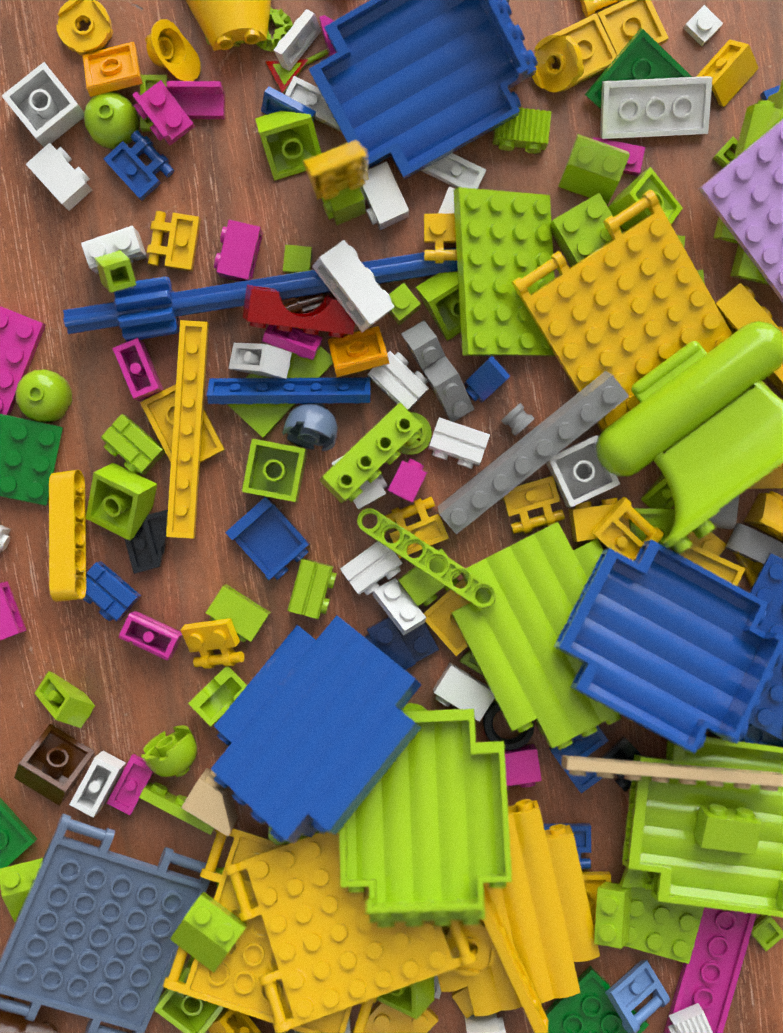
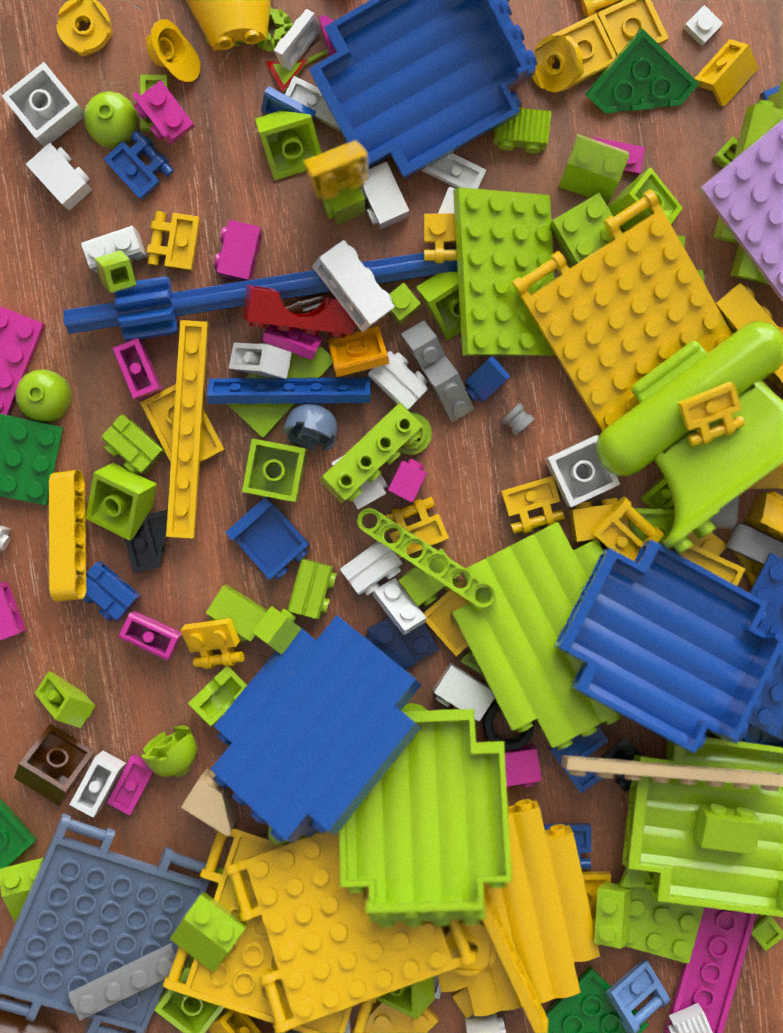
light orange tile [83,42,143,97] -> none
lime plate [139,782,214,835] -> none
dark pink panel [167,81,225,119] -> none
lime tile [283,244,312,273] -> none
white brick [428,417,490,469] -> none
light grey brick [437,371,629,534] -> none
white plate [600,76,712,139] -> none
none -> light grey plate [69,943,176,1020]
none -> lime brick [252,606,301,655]
none -> yellow plate [678,382,745,447]

